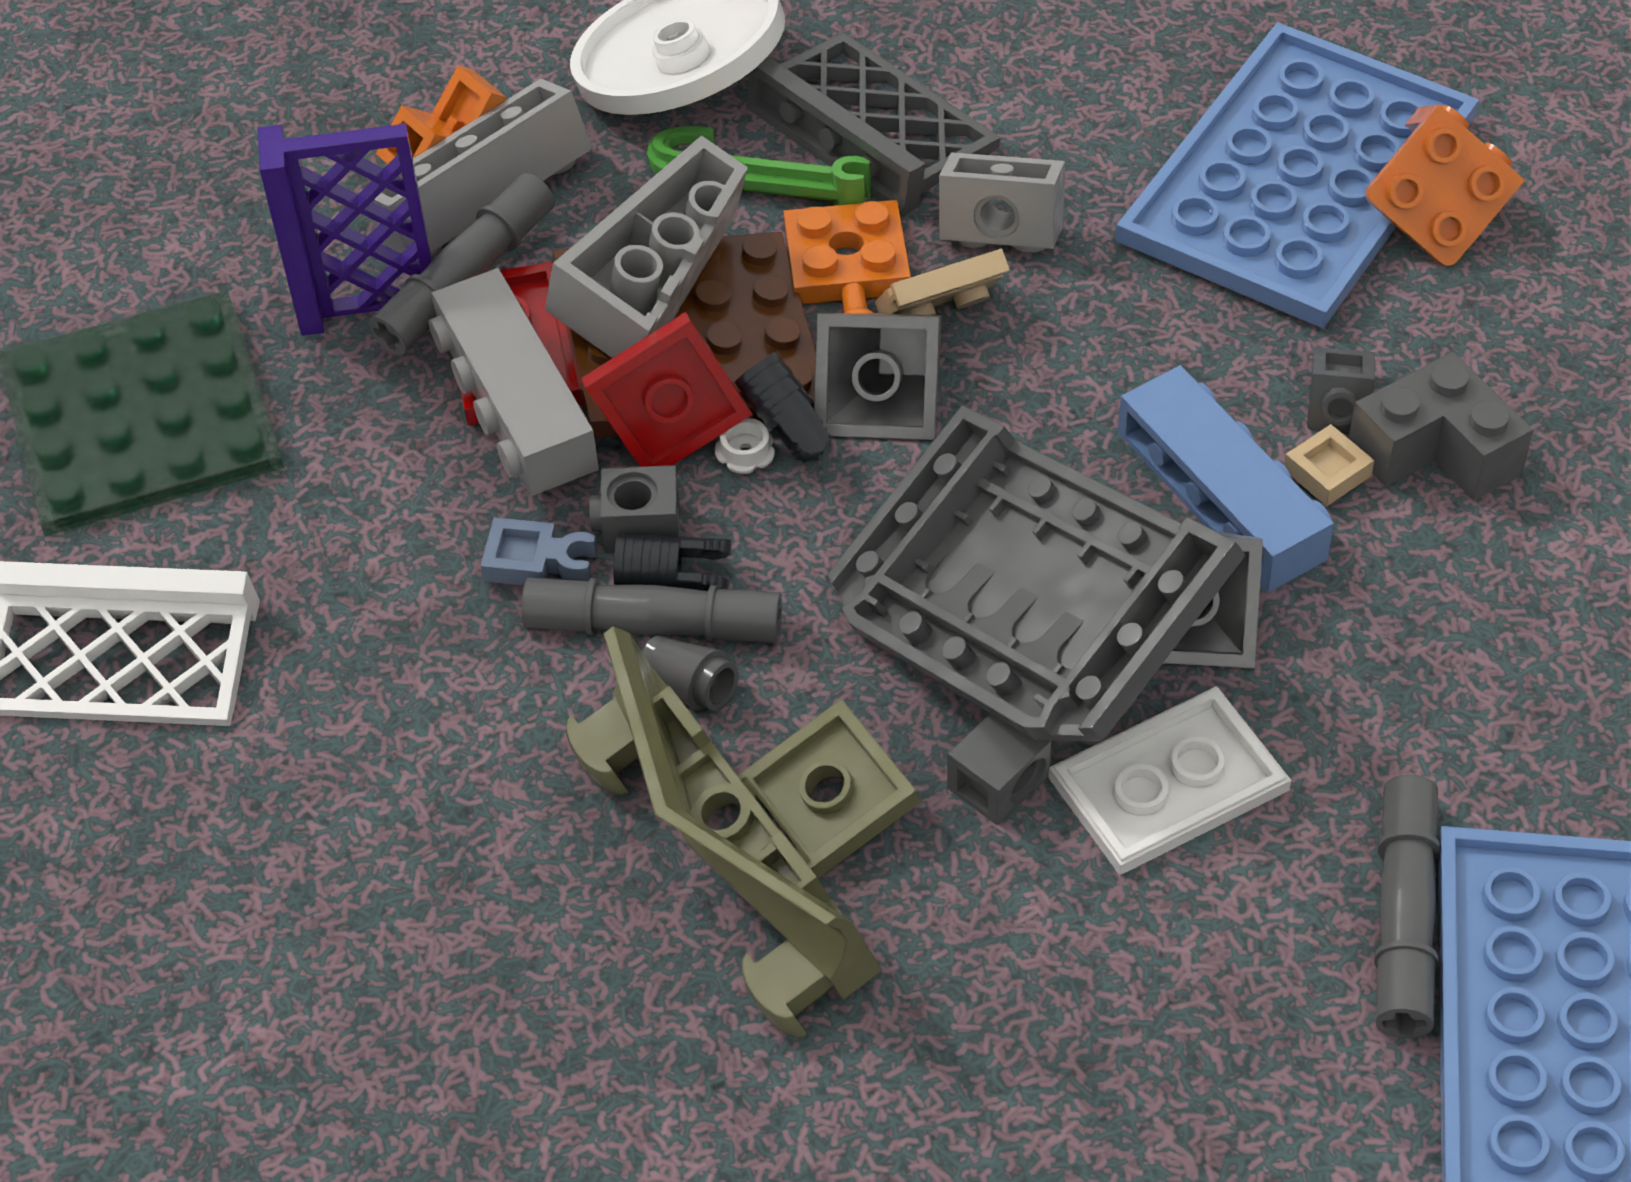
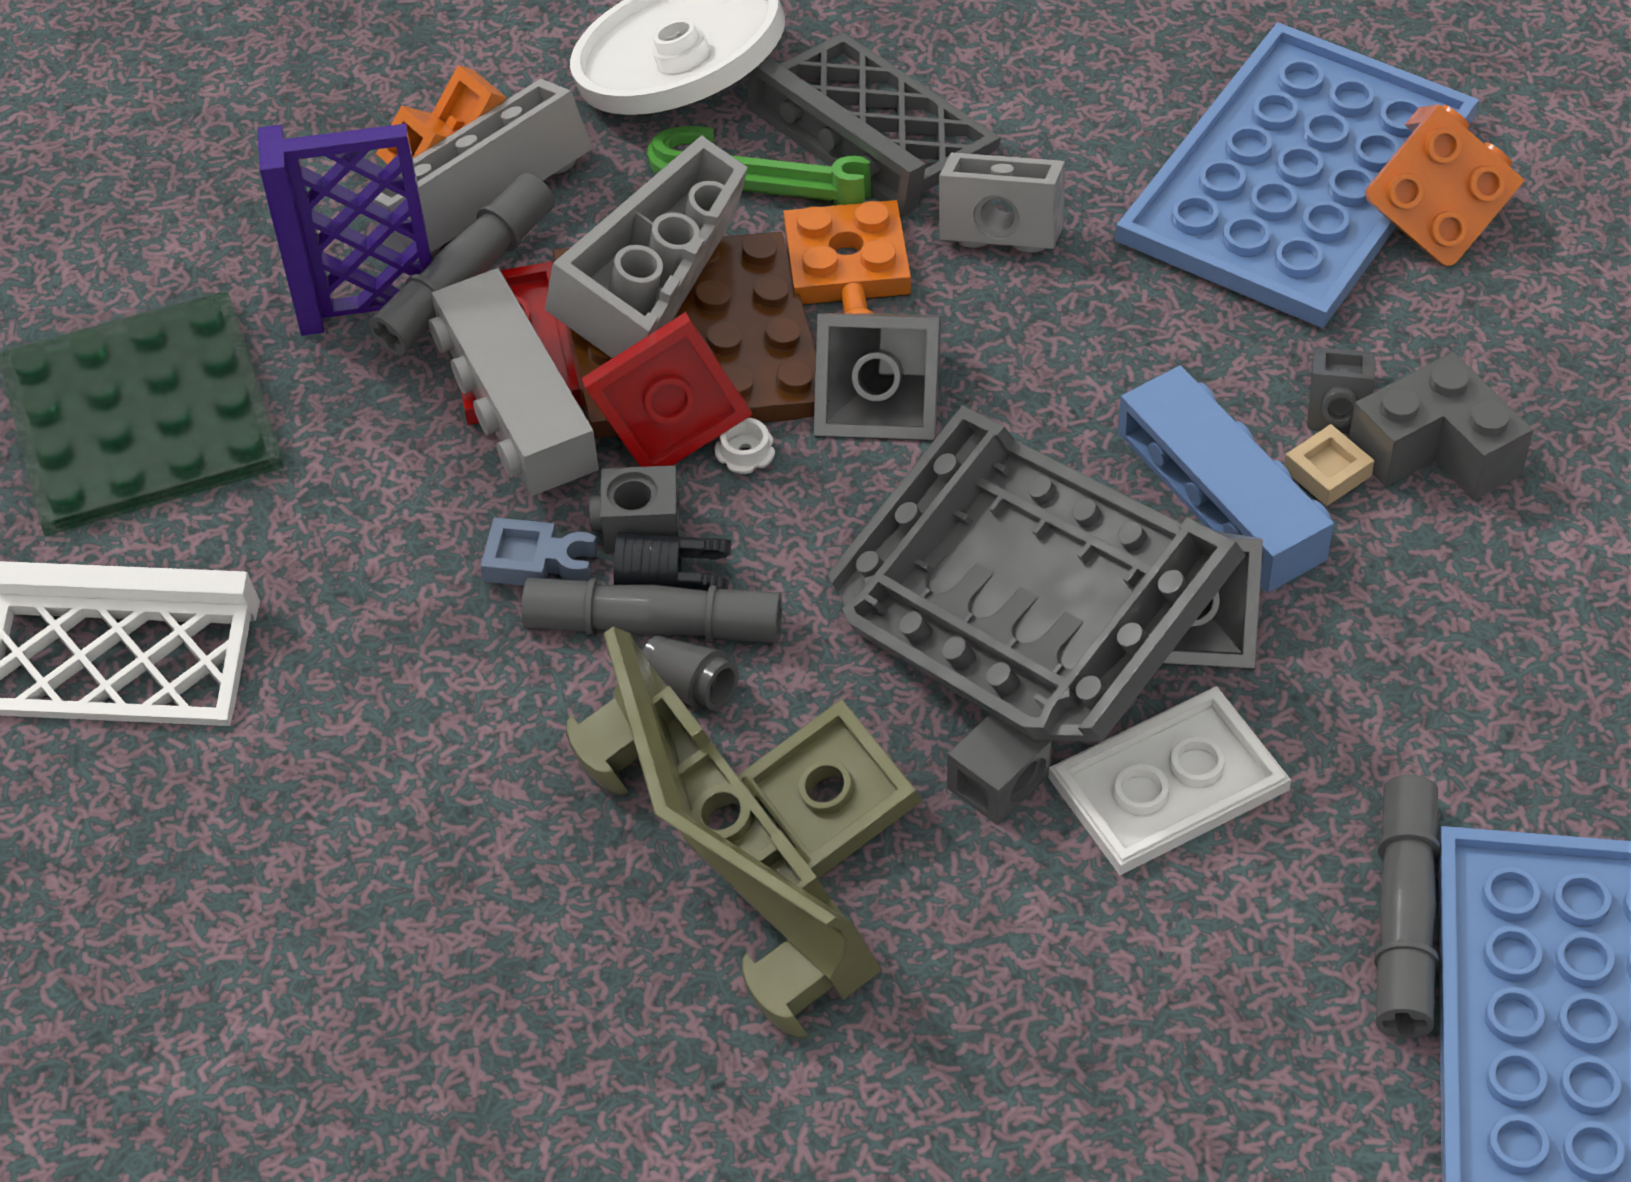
black hinge [734,351,831,463] -> none
tan plate [875,248,1010,315] -> none

